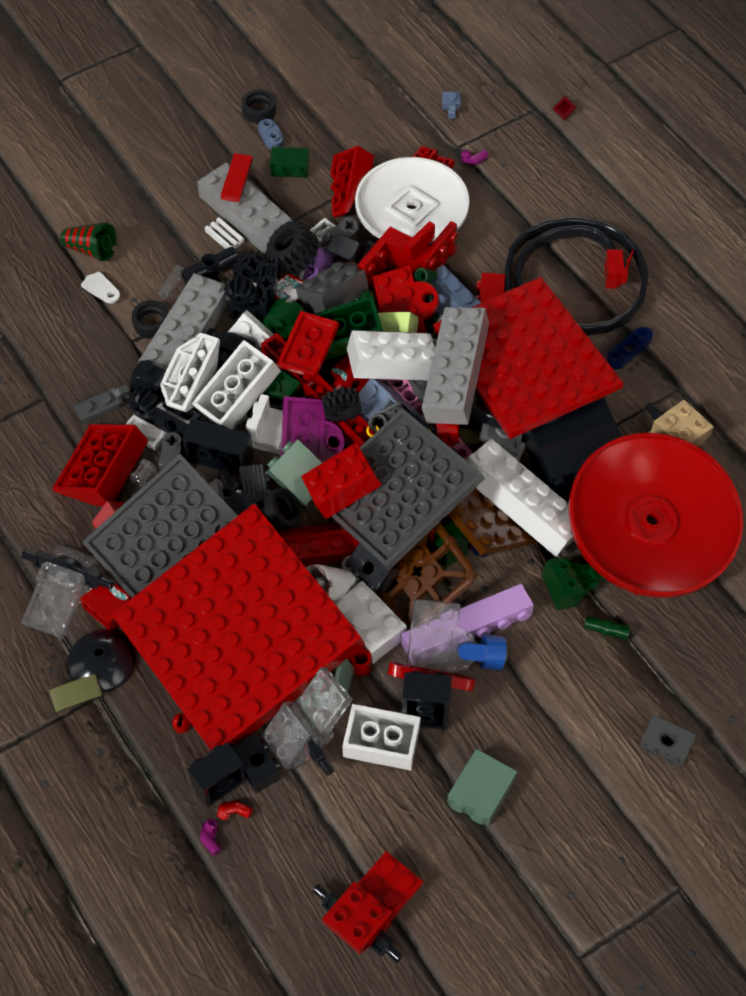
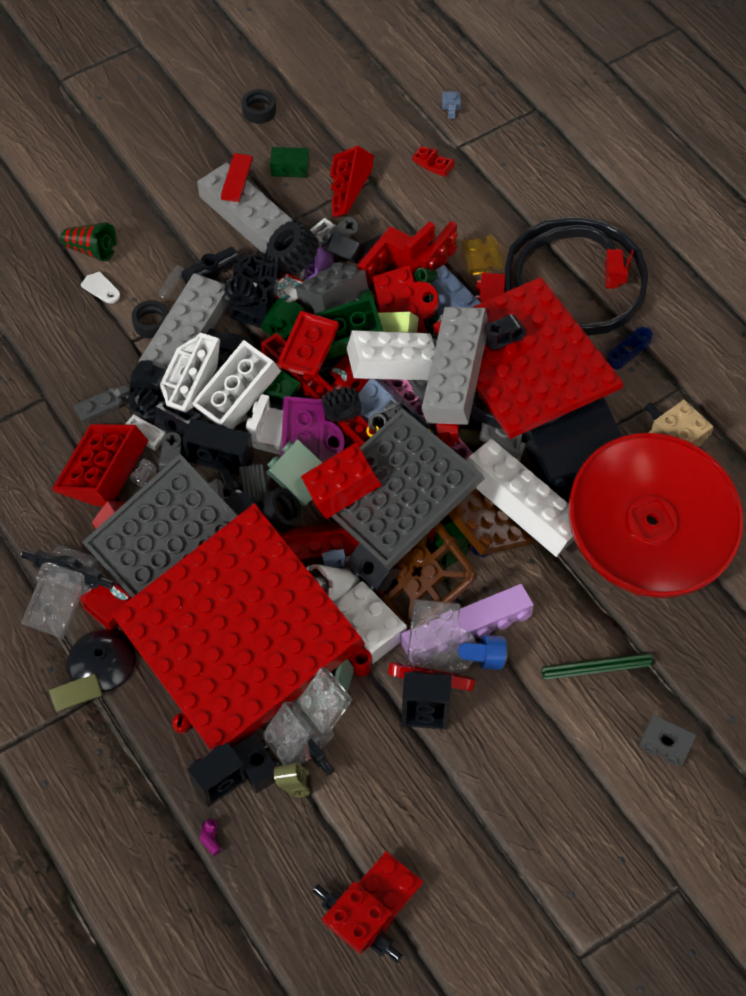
white tile [205,217,244,249] -> none
red arm [217,800,253,820] -> none
white wing [228,310,274,352] -> none
sand blue plate [258,119,284,150] -> none
white brick [342,704,421,770] -> none
white dish [355,157,469,245] -> none
sand green brick [447,749,517,826] -> none
magenta arm [461,149,489,164] -> none
dark green brick [541,556,606,611] -> none
dark red slope [552,96,577,120] -> none
dark green pin [584,615,631,640] -> none
none -> olive piece [274,762,310,797]
none -> sand blue plate [322,549,346,568]
none -> clear yellow plate [462,235,503,275]
none -> black piece [485,314,527,350]
none -> dark green axle [541,653,652,680]

